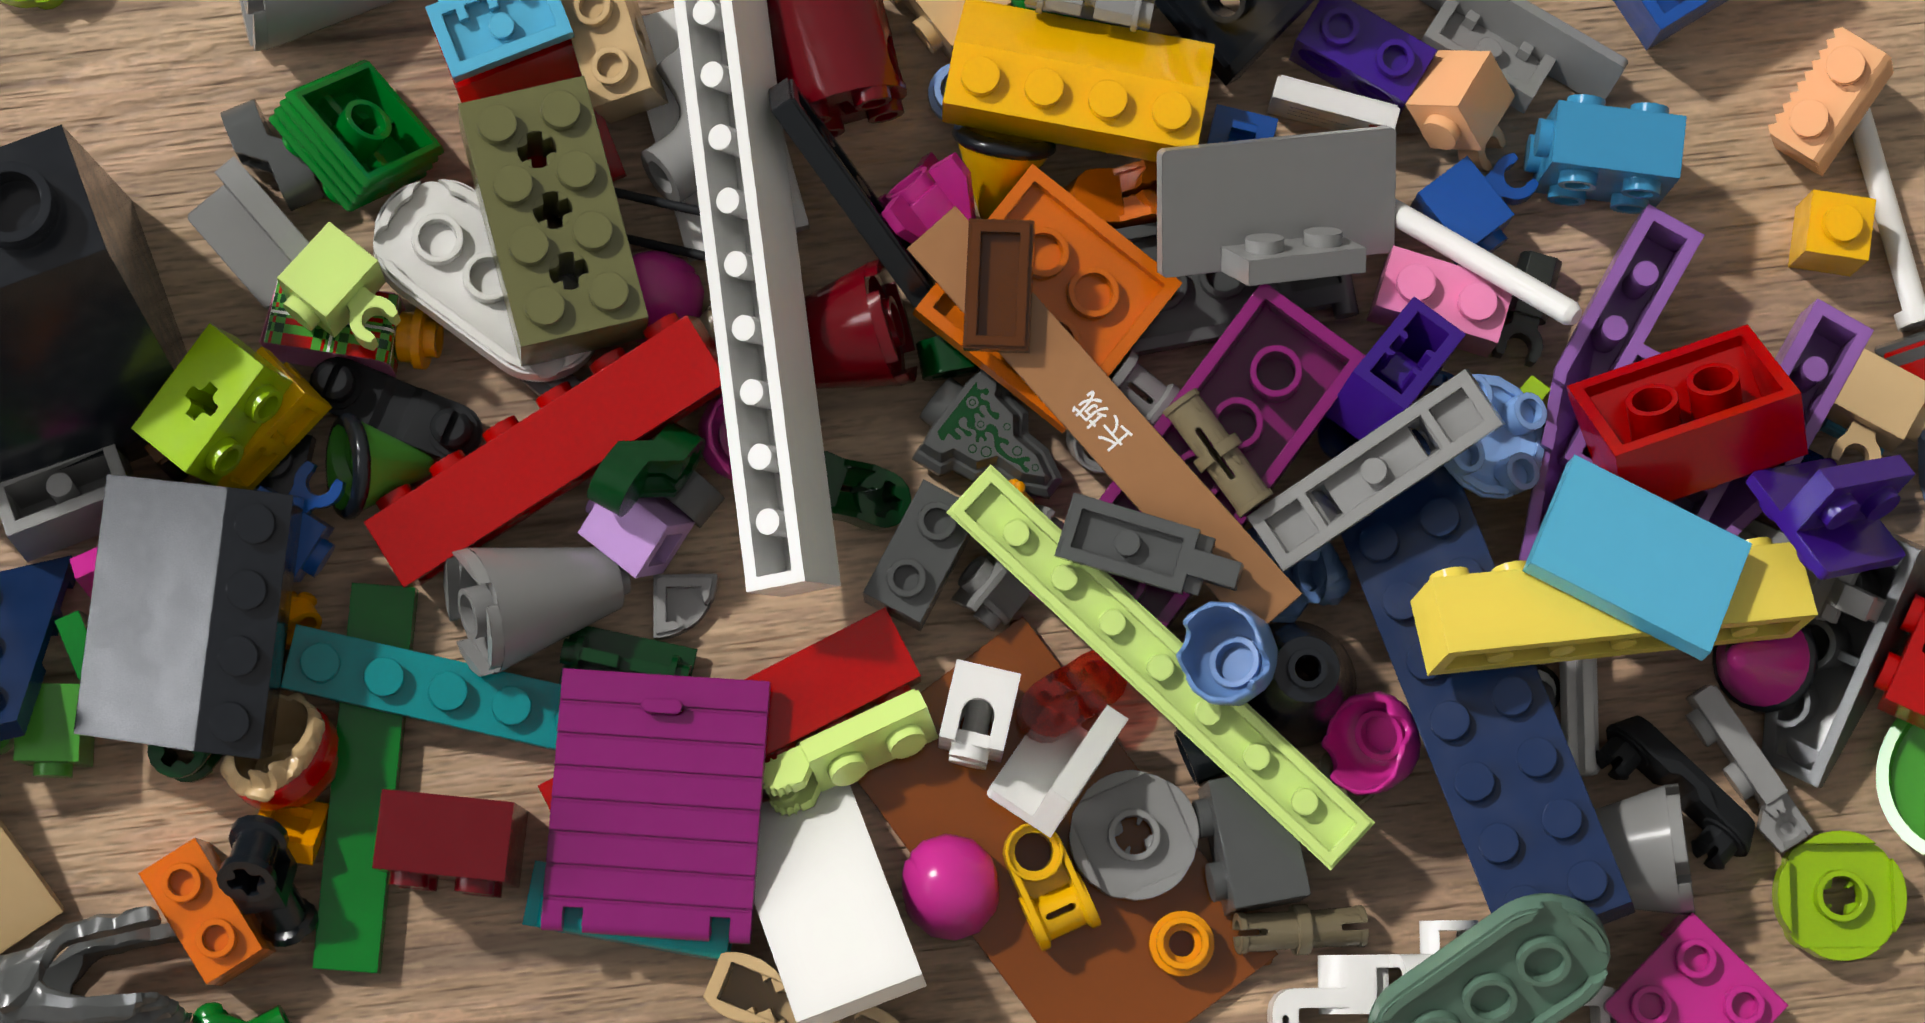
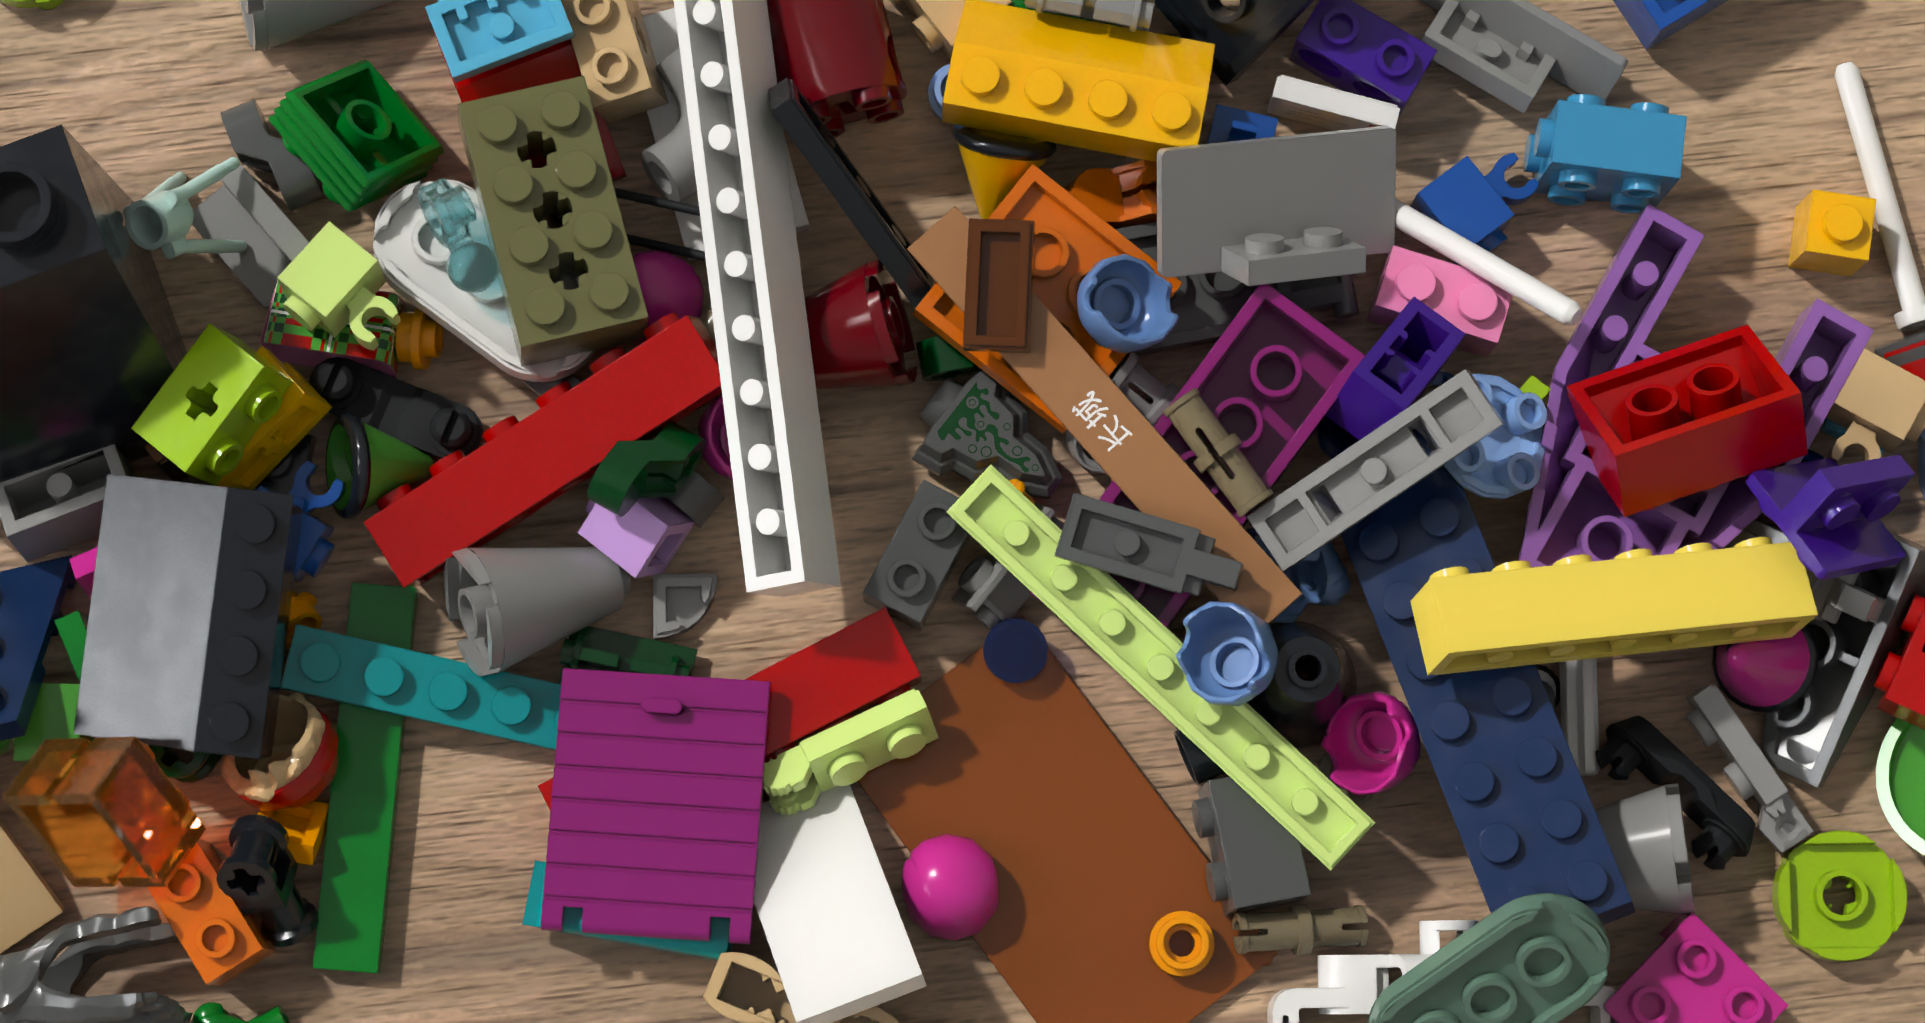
dark red brick [372,789,529,898] -> none
dark green piece [824,451,912,531] -> none
dark pink brick [878,152,976,244] -> none
white brick [938,659,1021,770] -> none
white panel [987,705,1129,838] -> none
yellow piece [1002,823,1101,952] -> none
clear red piece [1017,650,1127,743] -> none
light grey plate [1069,770,1199,901] -> none
light nougat brick [1405,50,1515,172] -> none
pearl dark grey bar [1492,251,1562,368] -> none
medium azure tile [1522,454,1752,661] -> none
light nougat brick [1768,27,1894,176] -> none
none -> clear orange piece [2,736,206,887]
none -> light aqua plant [123,157,247,259]
none -> clear light blue plate [418,178,498,293]
none -> clear blue plate [983,619,1048,684]
none -> medium blue hair [1077,254,1179,353]

